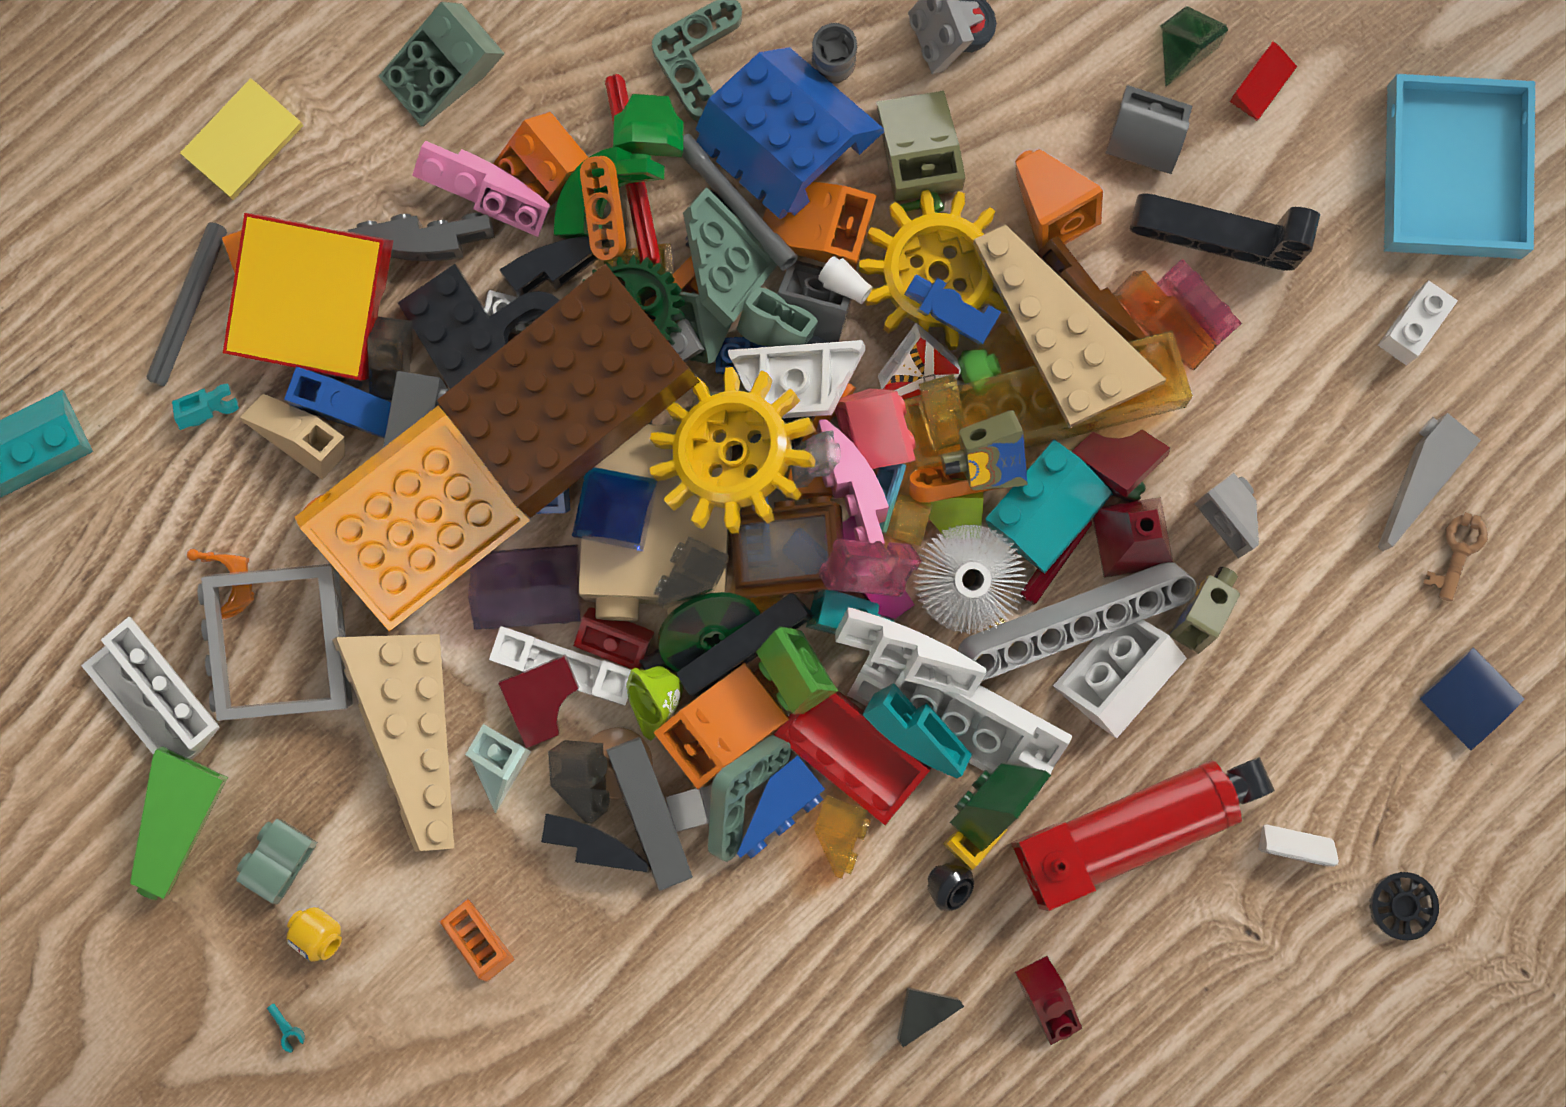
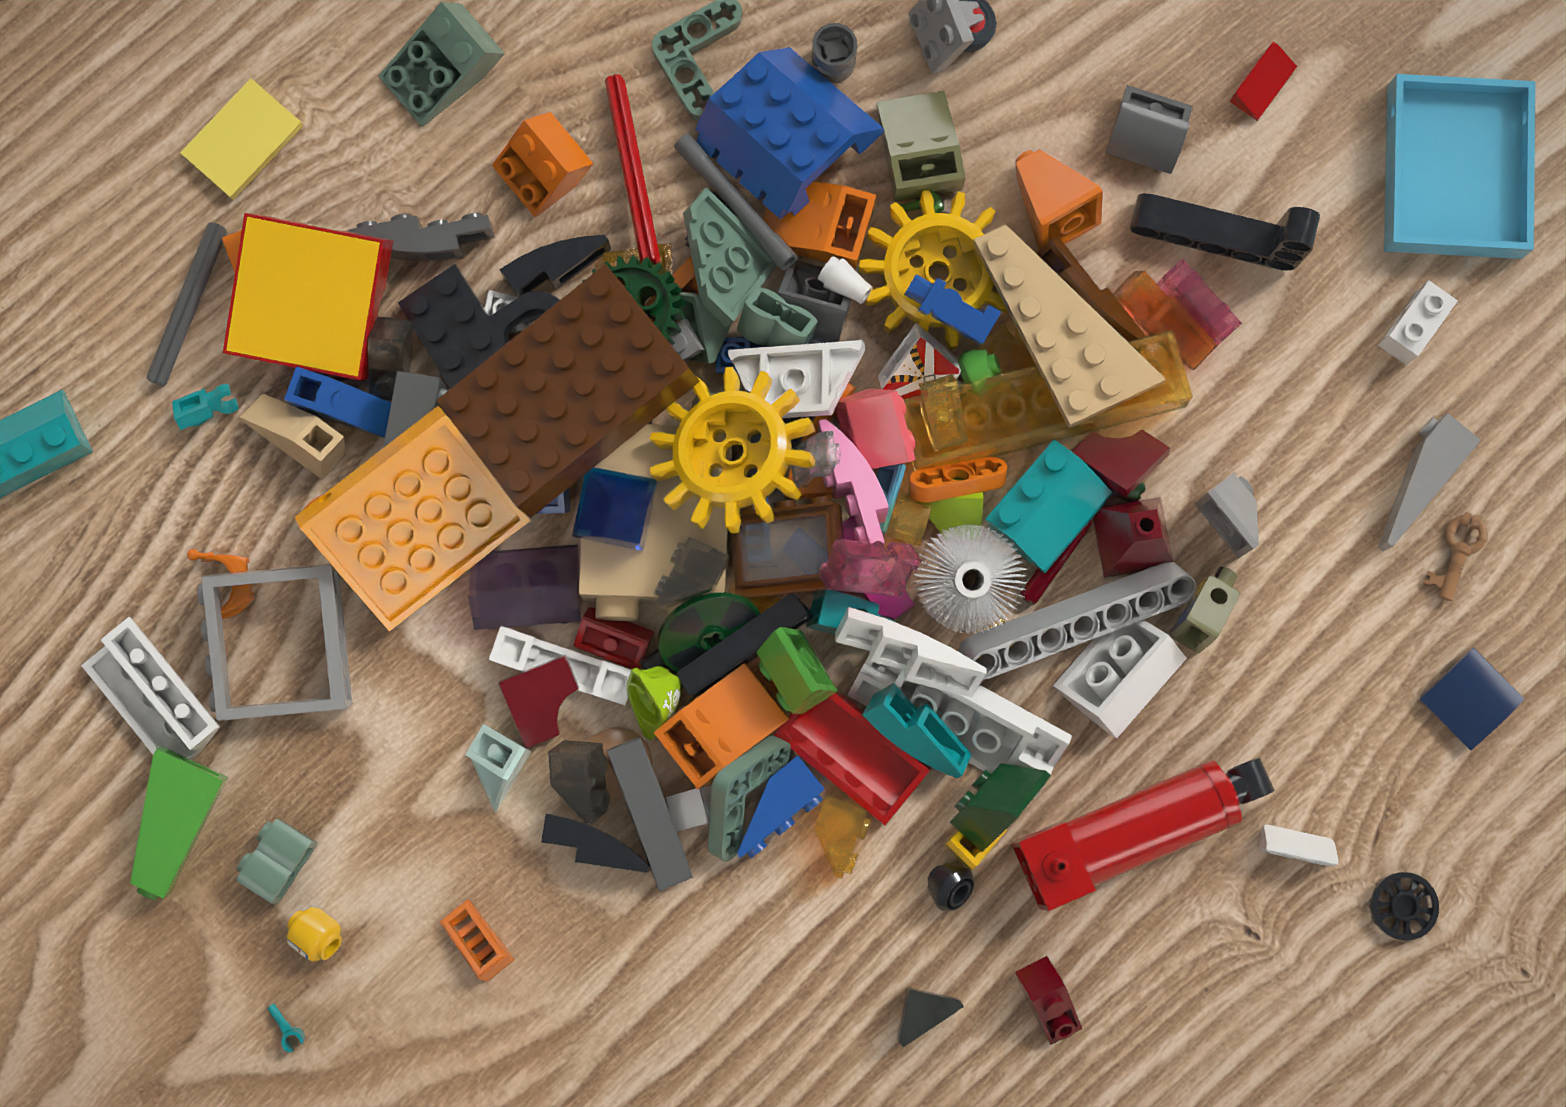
tan wing [332,634,454,852] -> none
bright pink slope [412,141,550,237] -> none
green arch [554,147,665,239] -> none
orange beam [580,156,626,260] -> none
green slope [613,94,684,158] -> none
torso [941,410,1028,490] -> none
clear green slope [1160,6,1228,87] -> none

